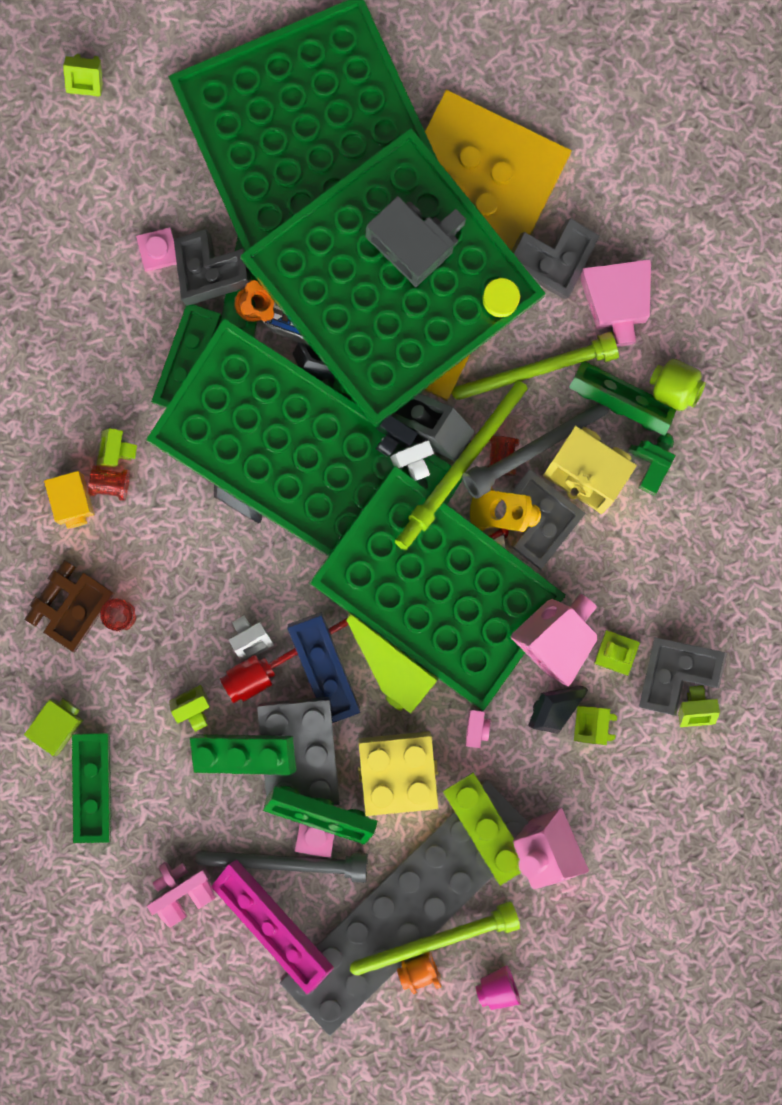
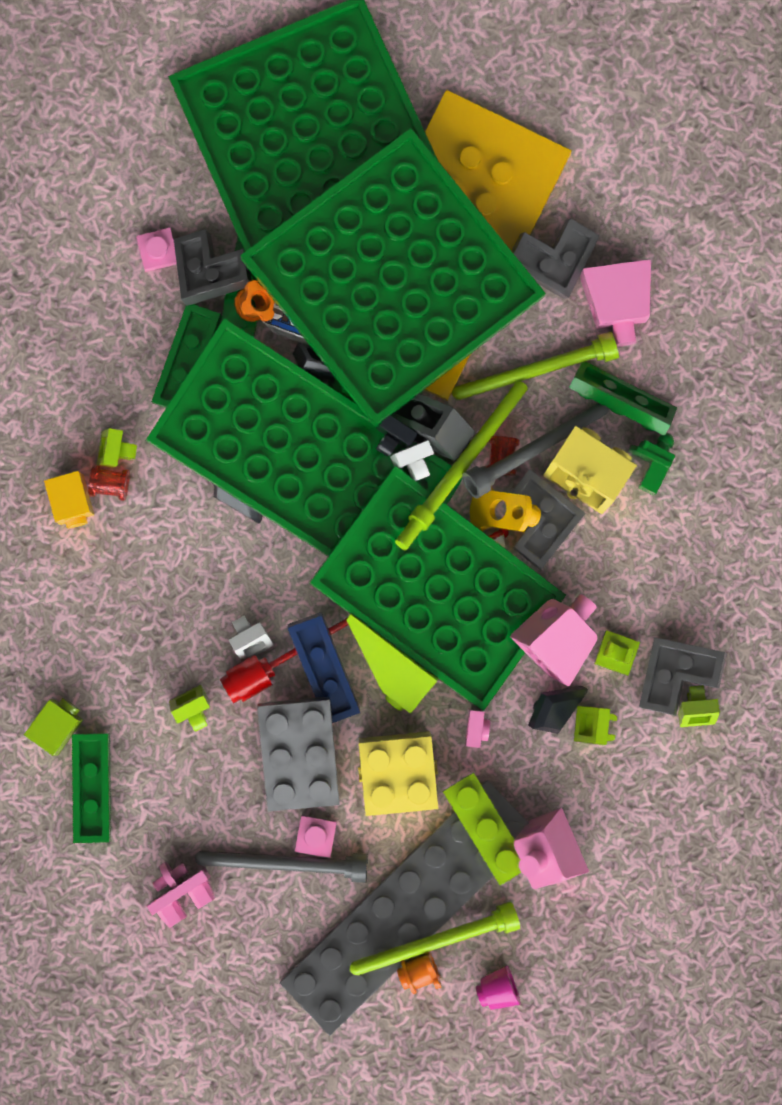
reddish brown plate [25,560,115,653] -> none
lime tile [63,53,103,97] -> none
clear red bush [100,599,136,632] -> none
green plate [190,734,297,775] -> none
dark pink plate [211,860,334,995] -> none
green plate [263,786,378,845] -> none
dark grey hinge [365,197,466,287] -> none
neon yellow tile [483,278,520,317] -> none
lime head [650,359,706,411] -> none

